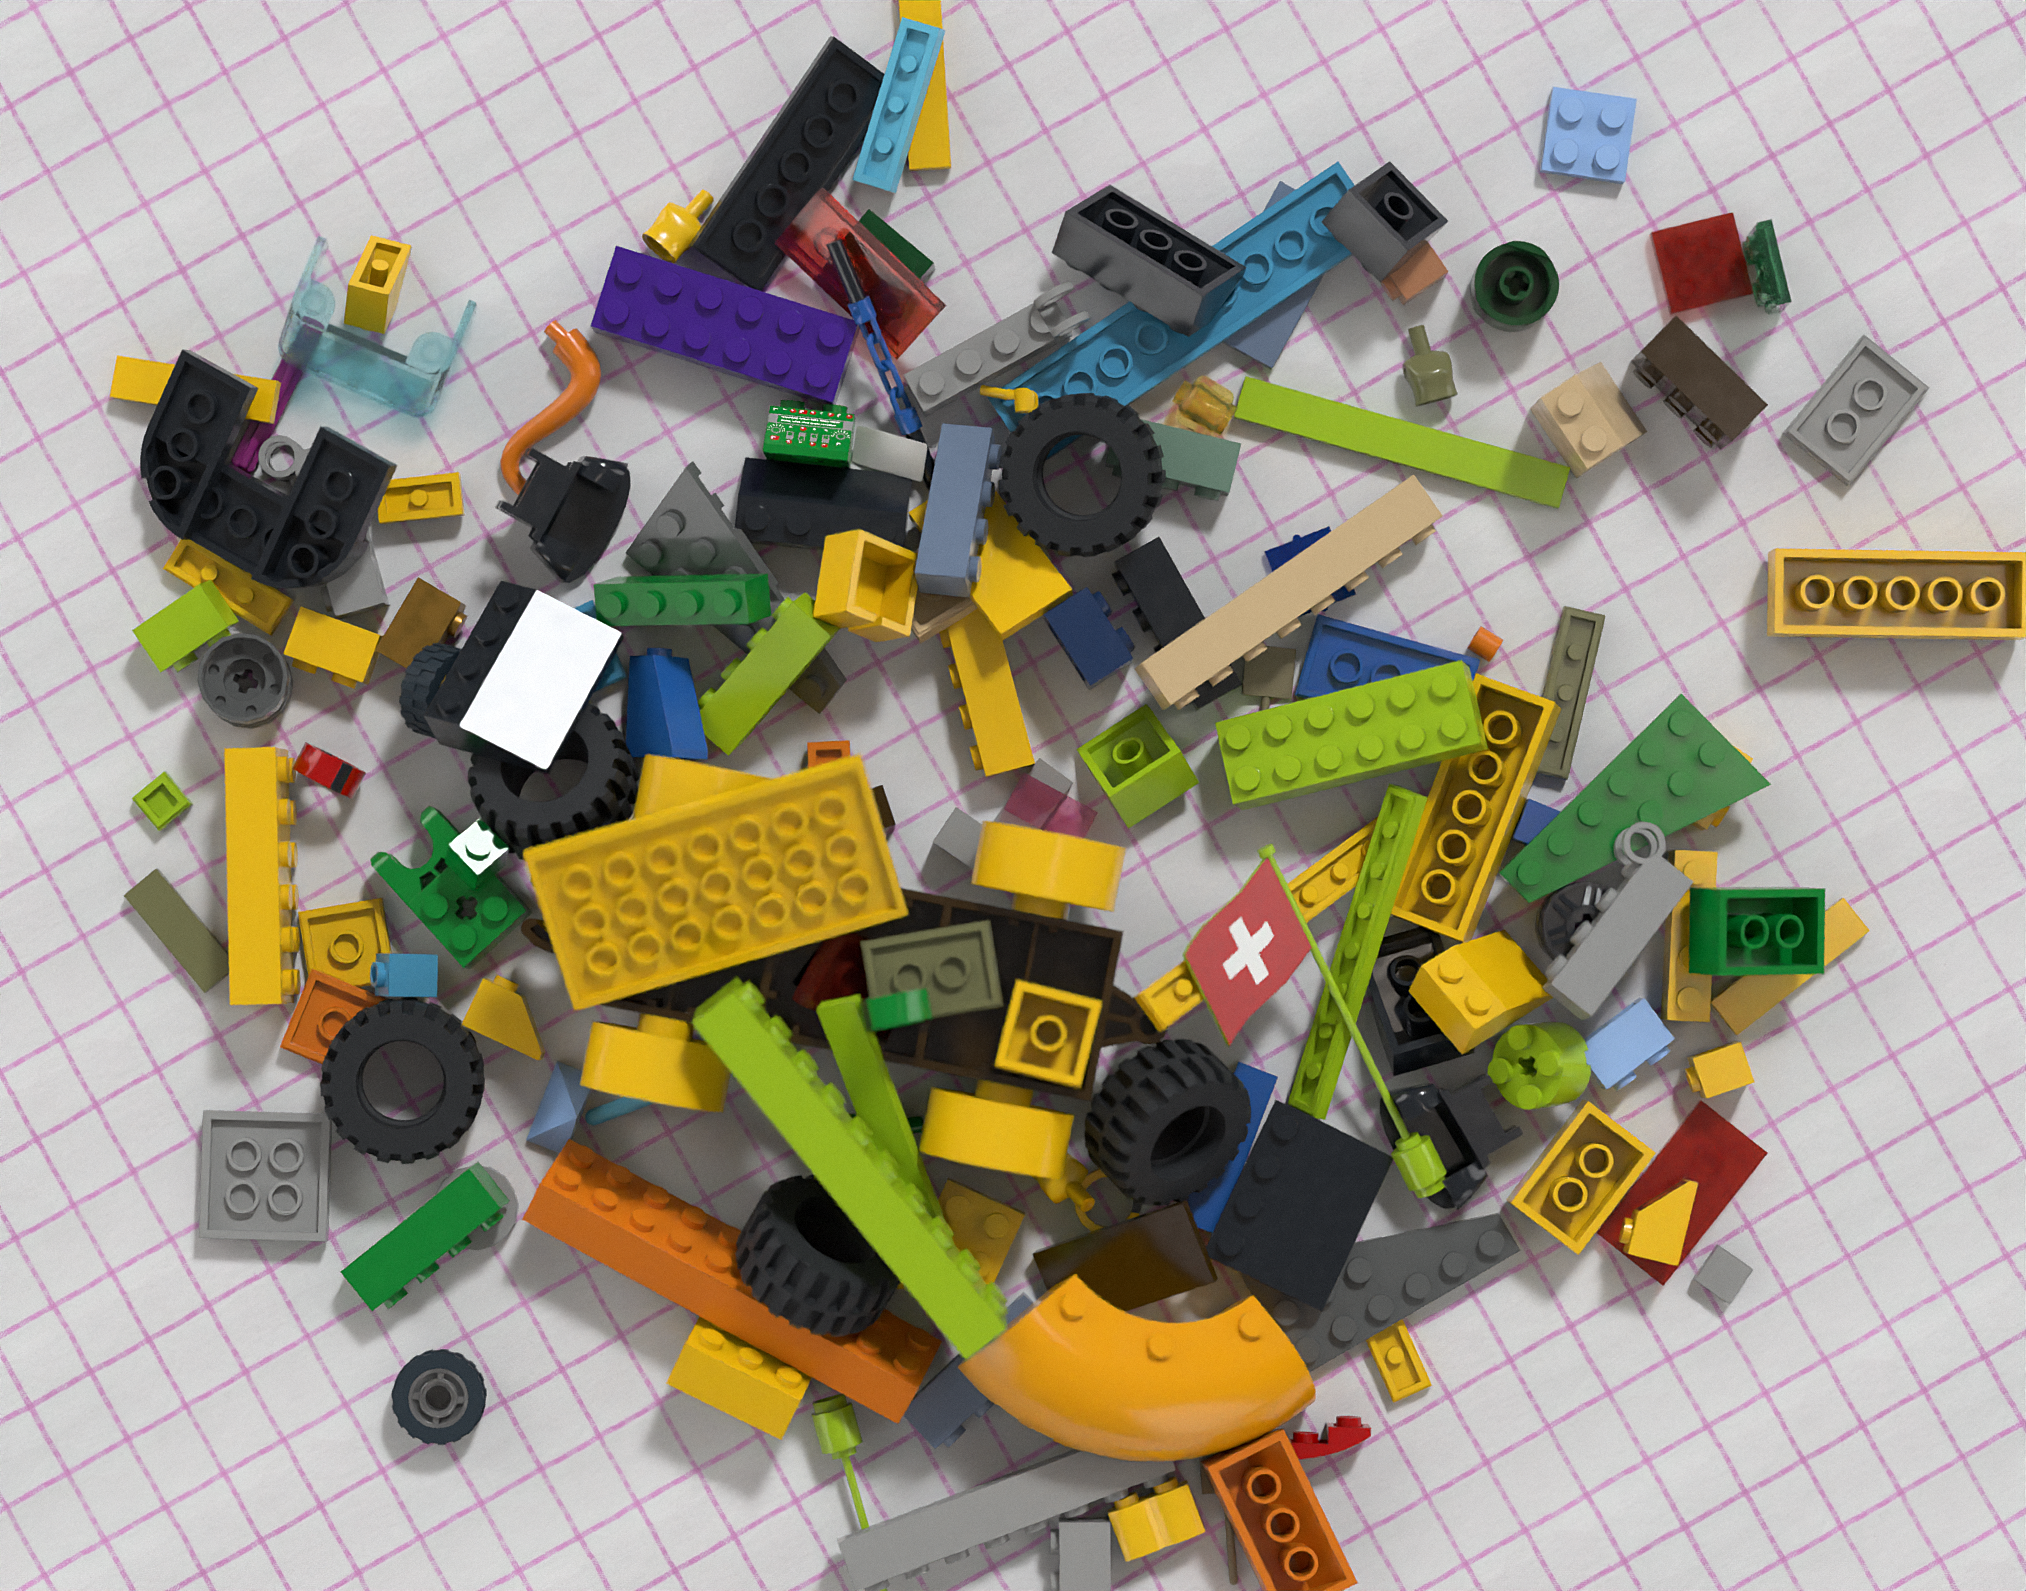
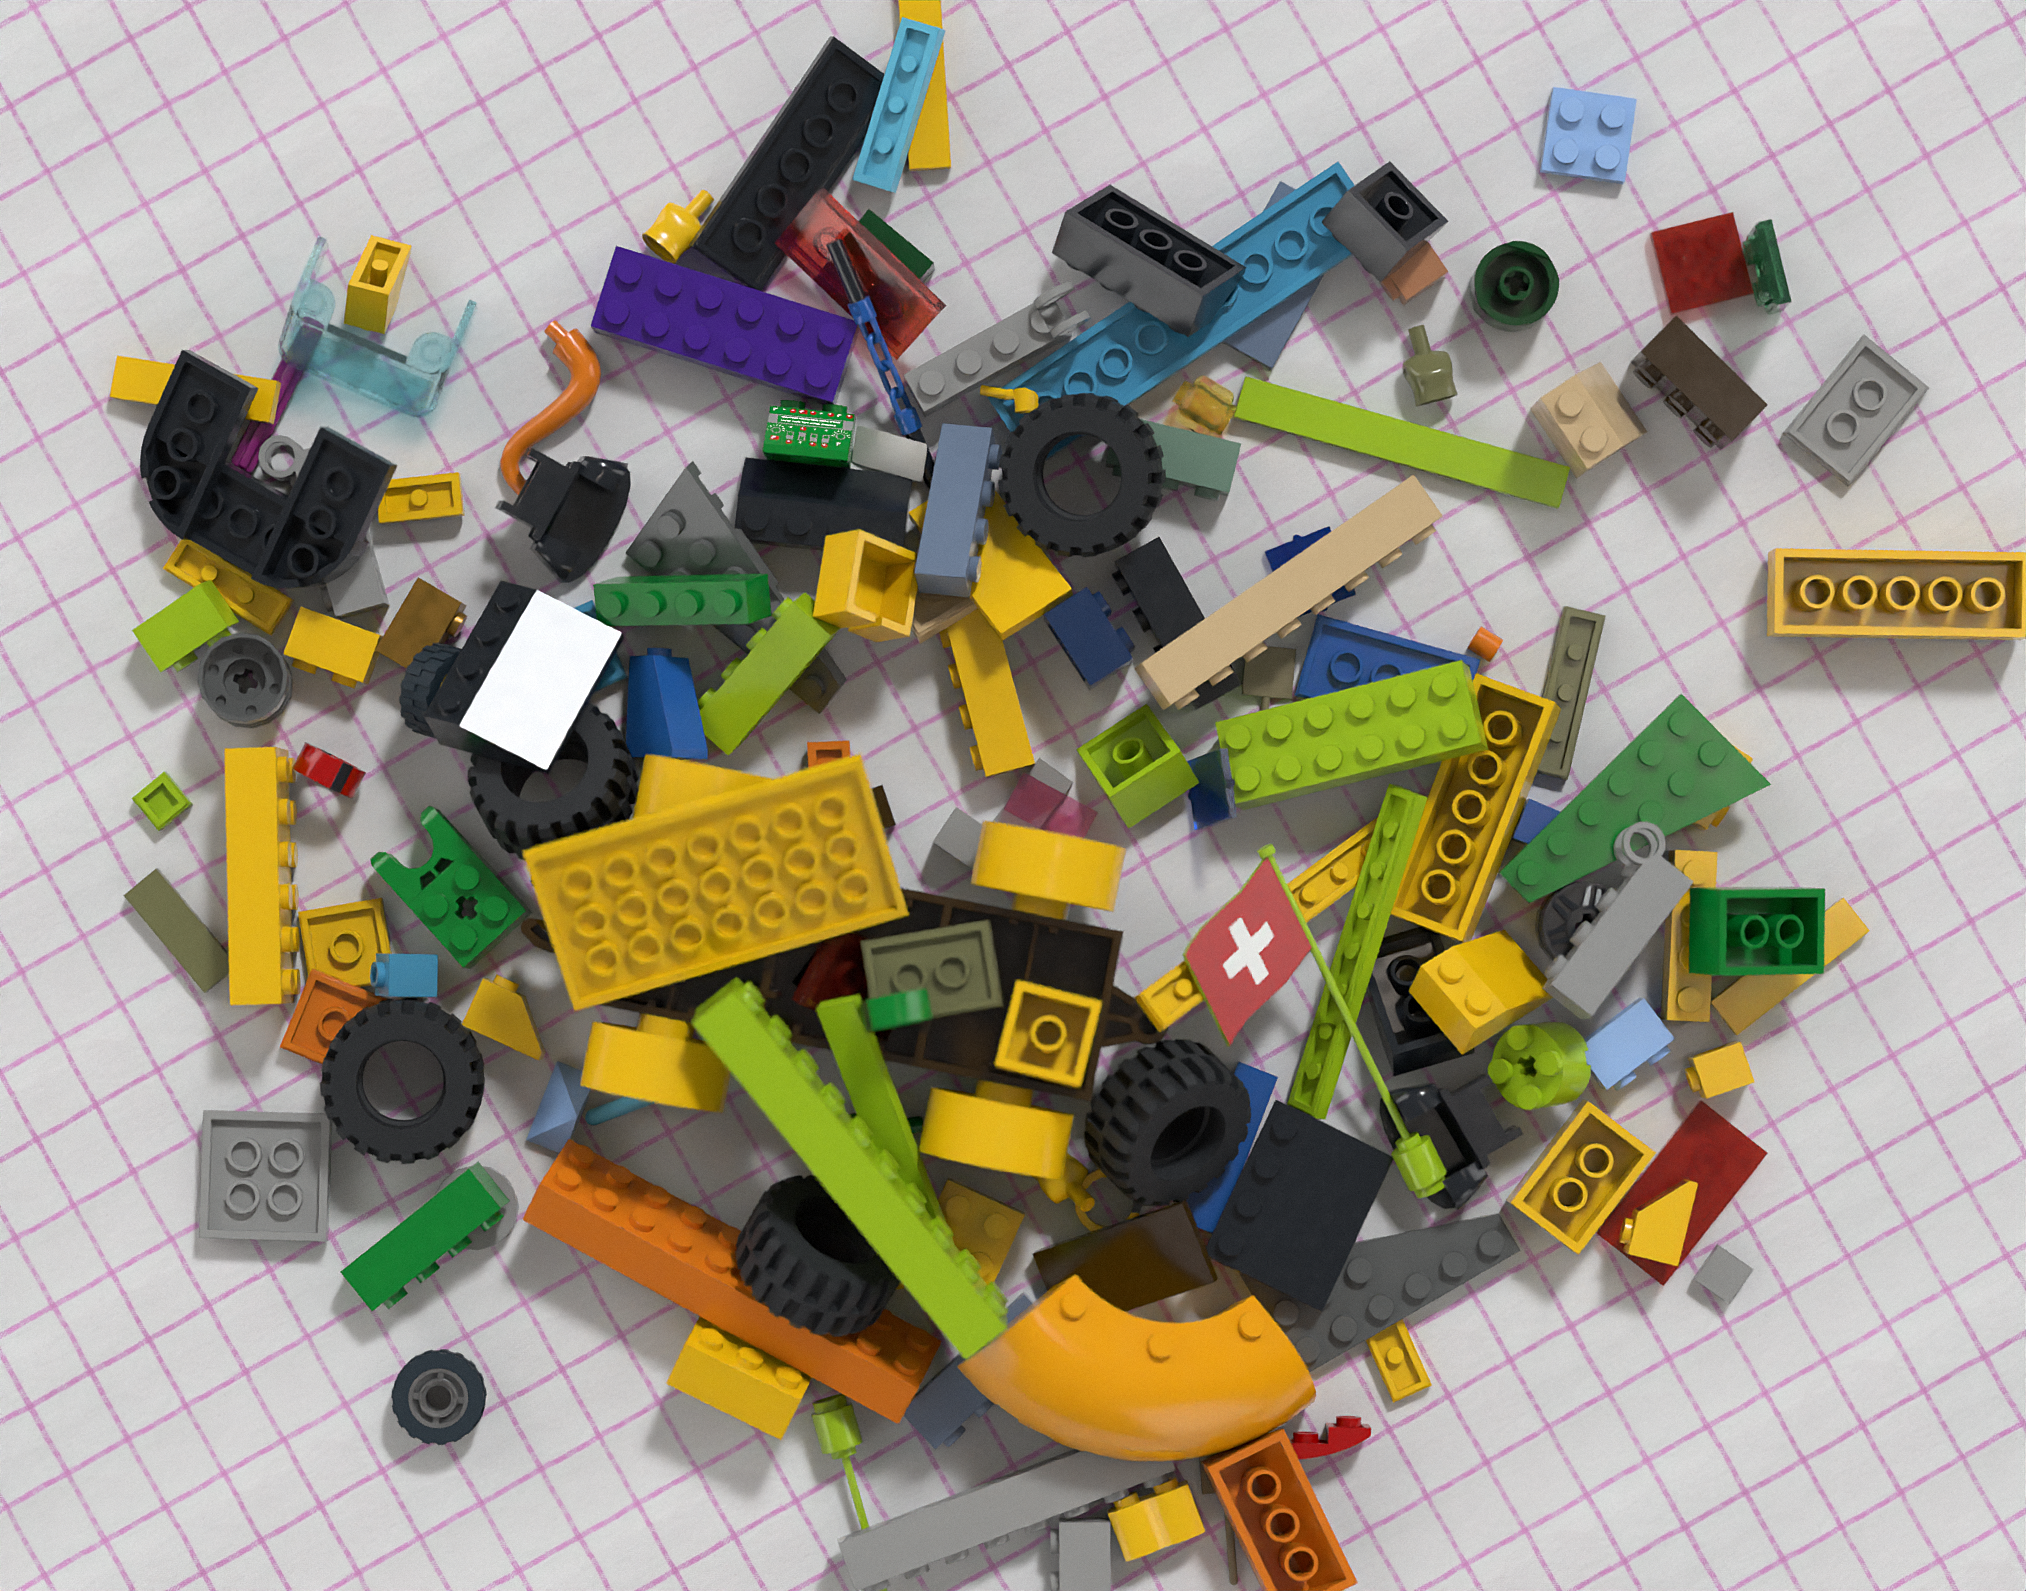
brick [445,818,509,892] -> none
none -> piece [1187,748,1237,830]

